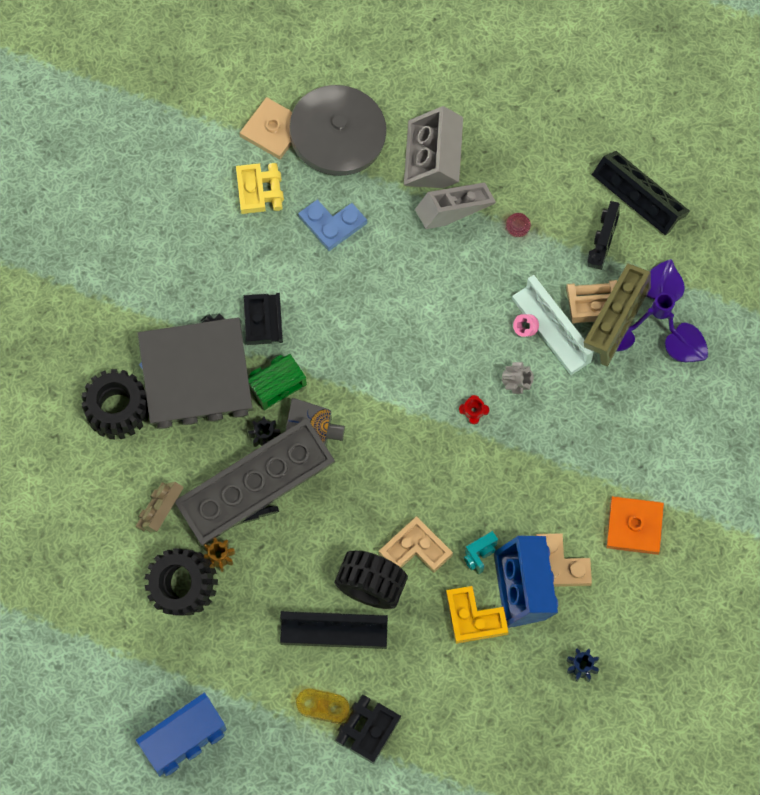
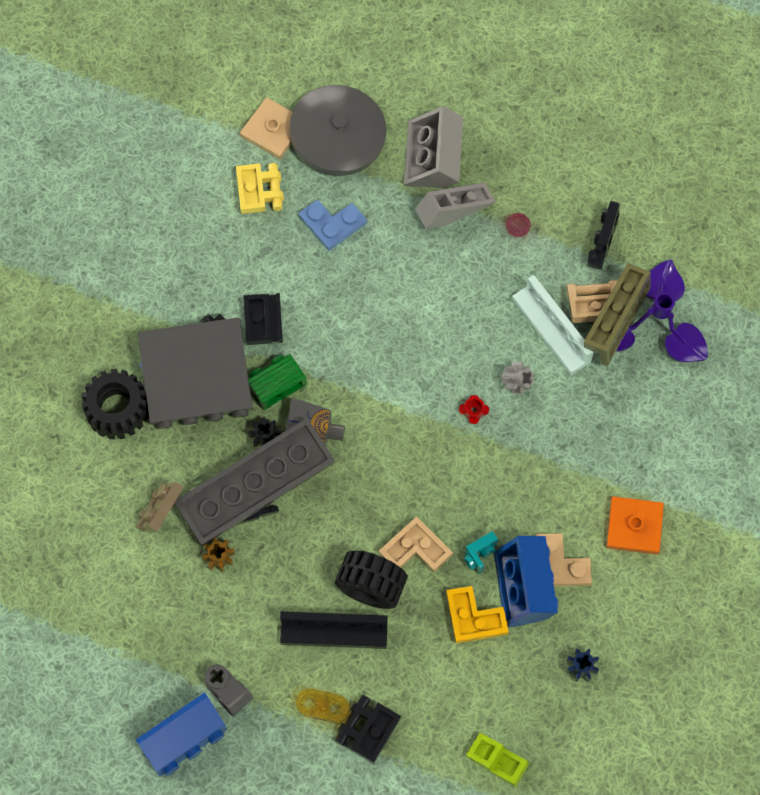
black tyre [144,548,218,616] -> none
bright pink bush [513,314,539,337] -> none
black fence [592,151,690,235] -> none
none -> dark grey piece [205,664,253,717]
none -> lime slope [466,733,529,787]

